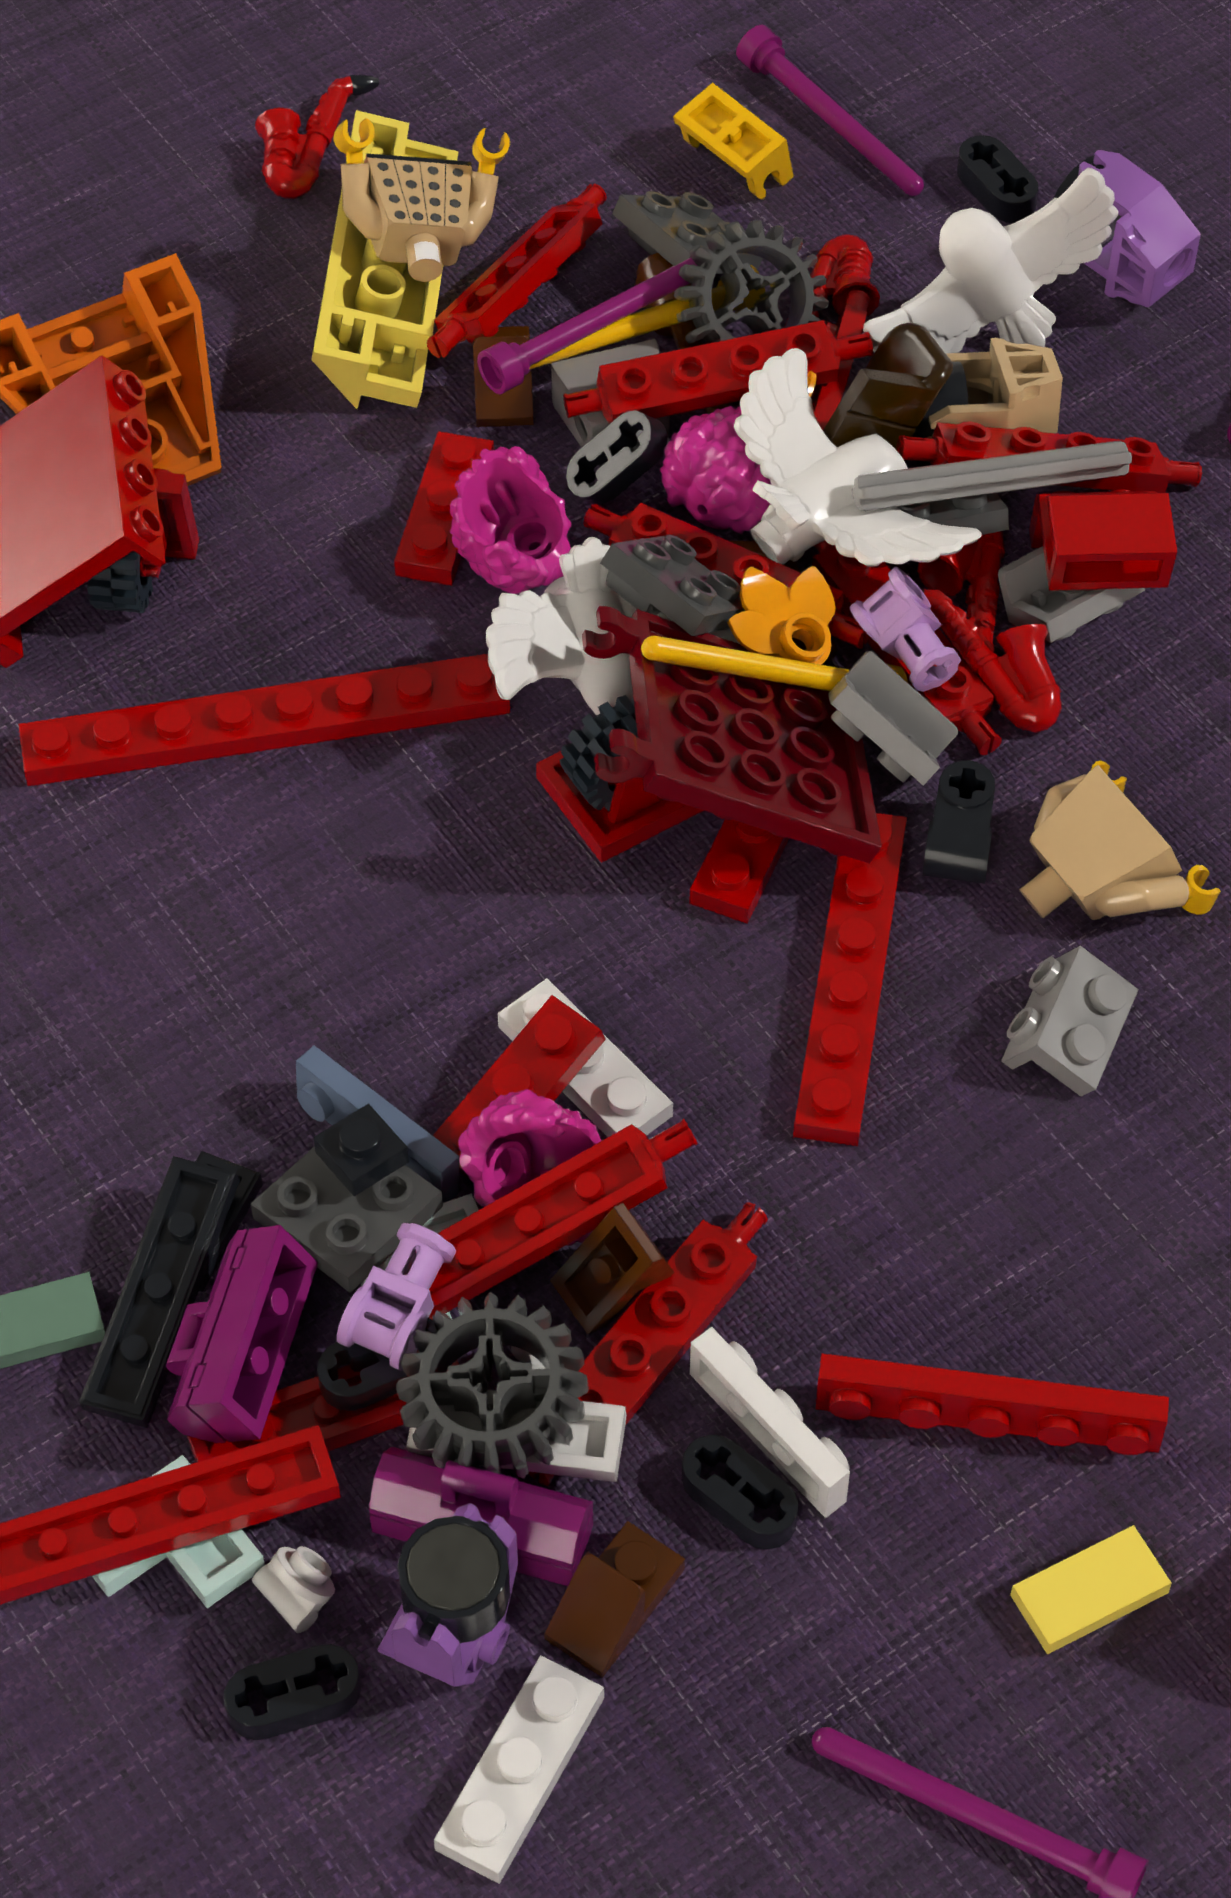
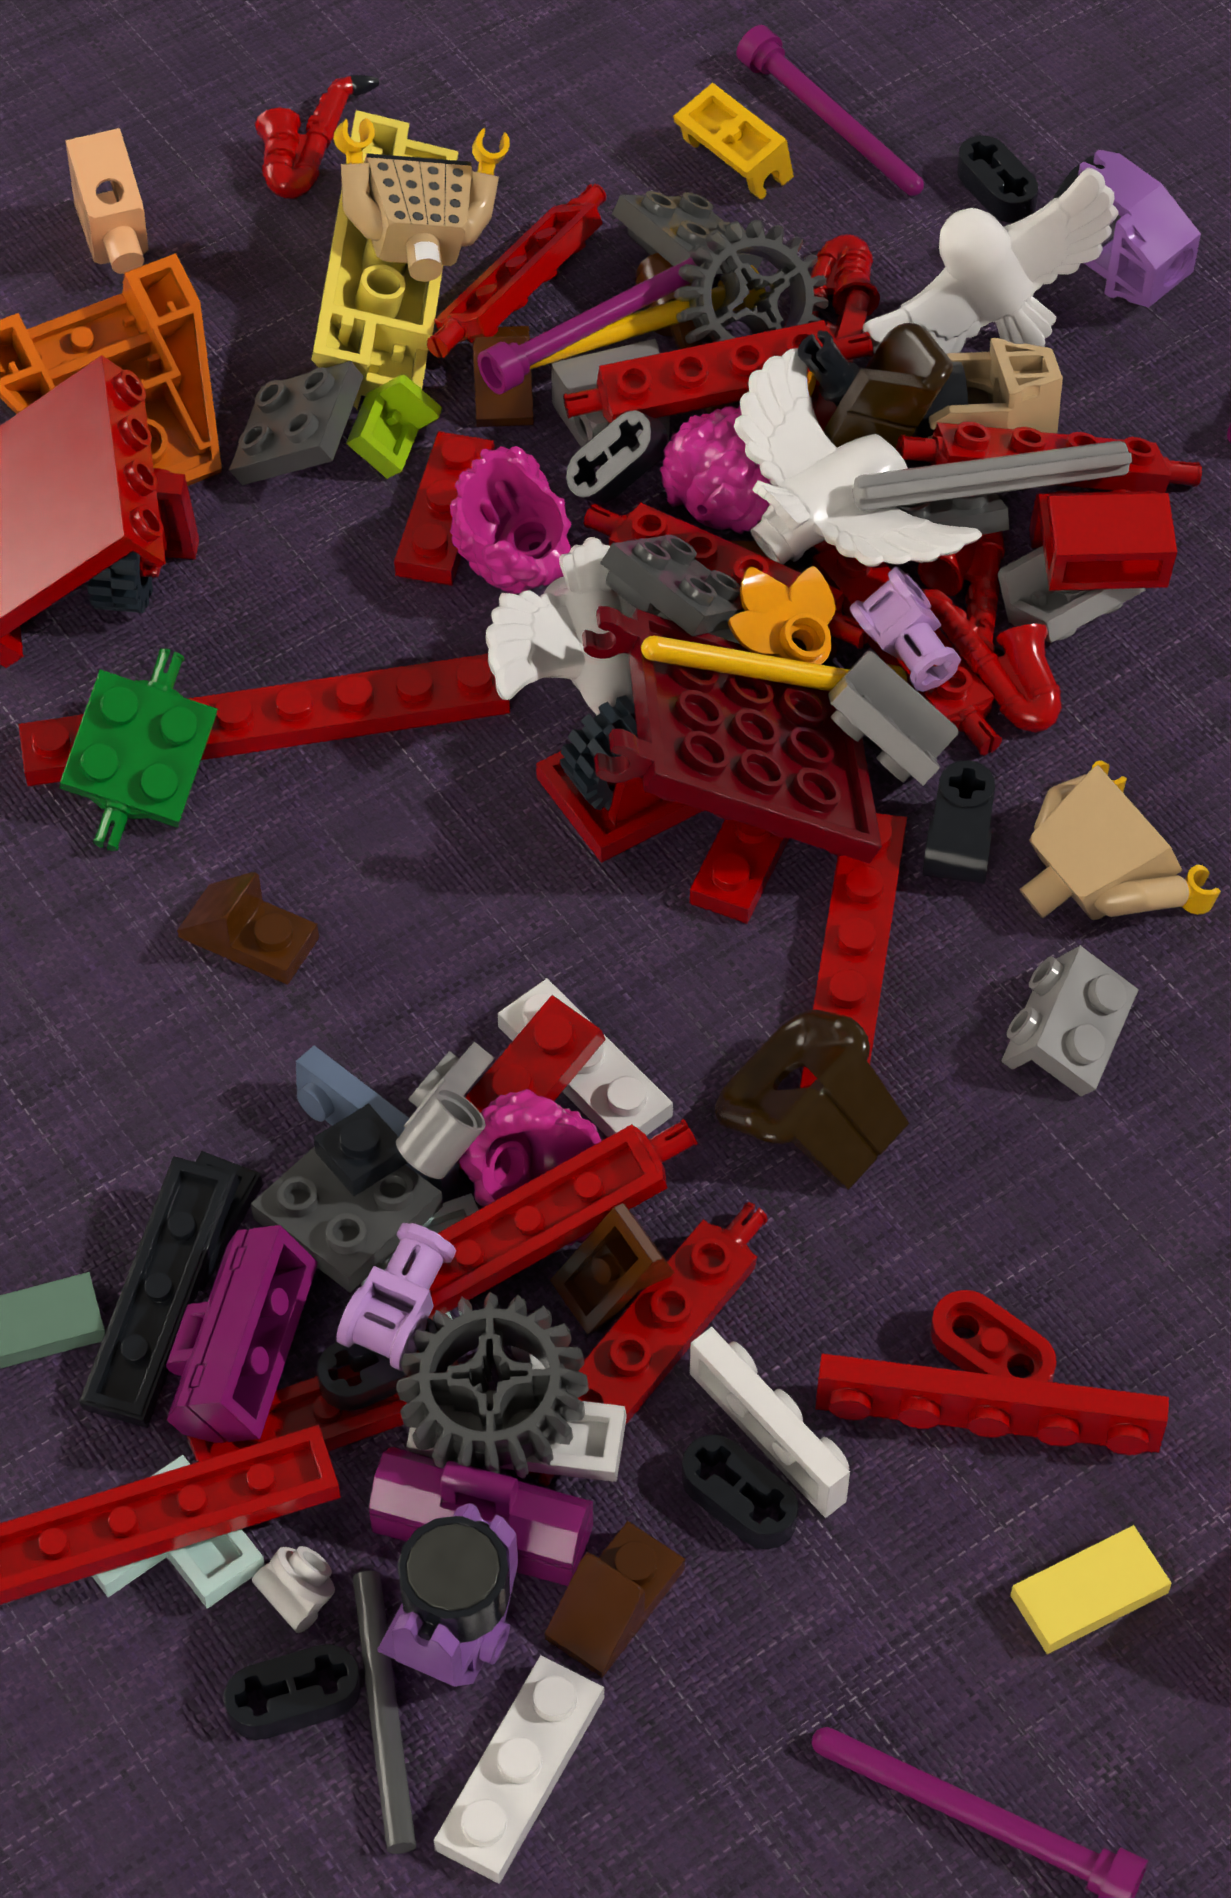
none -> green plate [60,648,218,851]
none -> light nougat torso [65,128,149,274]
none -> reddish brown slope [177,872,319,985]
none -> dark grey plate [229,361,364,485]
none -> lime bracket [346,375,442,479]
none -> dark grey bar [353,1571,416,1854]
none -> light grey plate [396,1042,494,1179]
none -> dark brown piece [715,1009,909,1190]
none -> black axle [797,331,860,407]
none -> red plate [930,1290,1056,1382]

